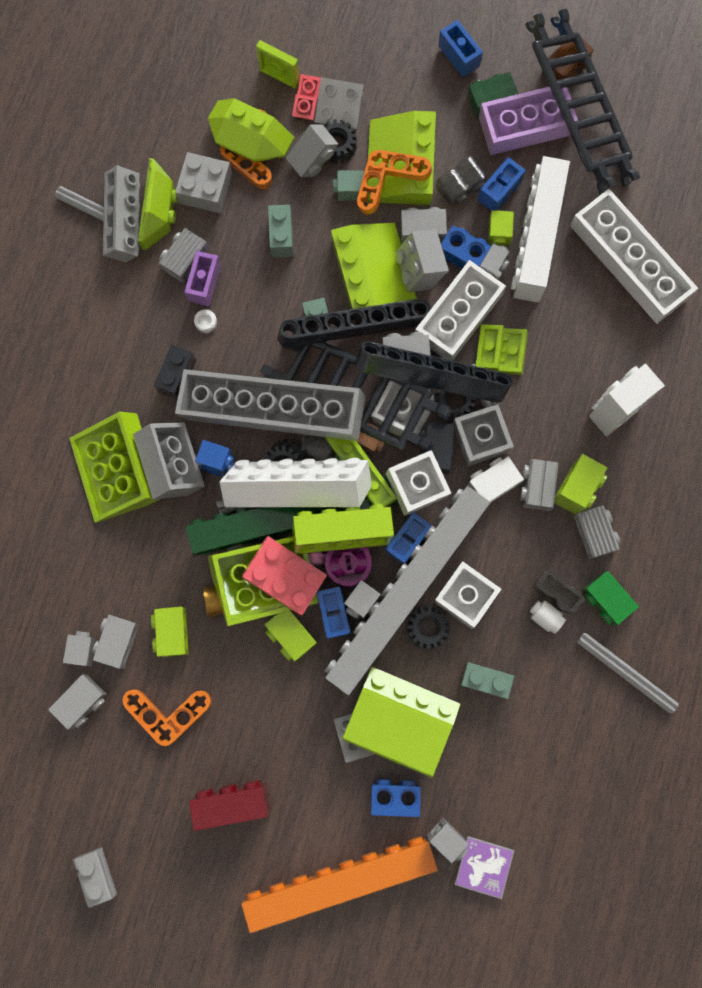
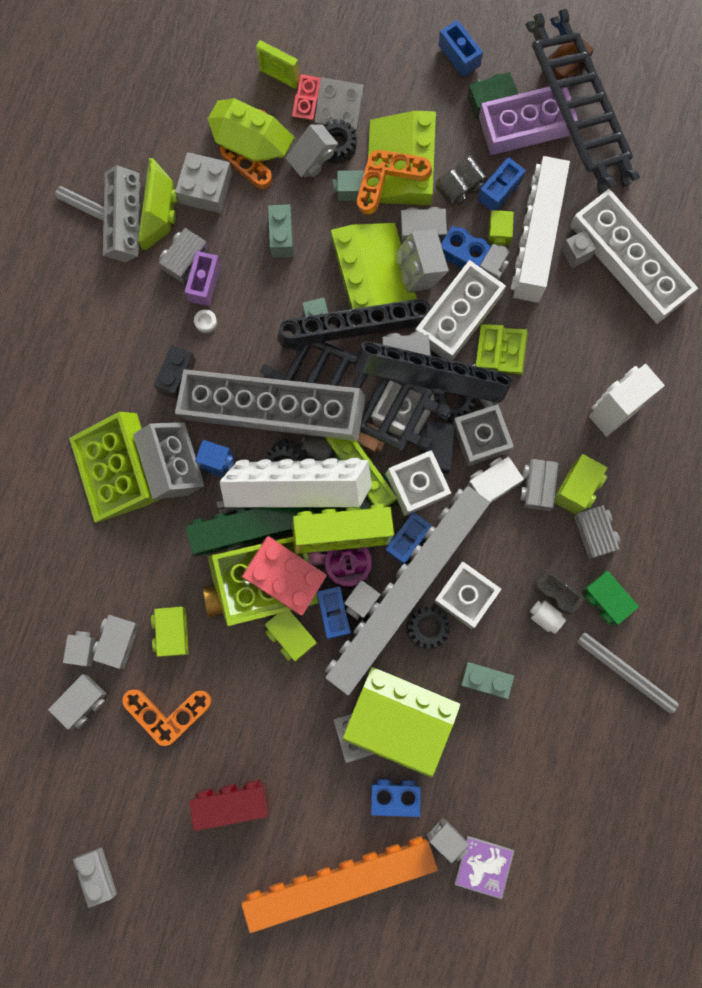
none -> light grey brick [561,230,596,268]

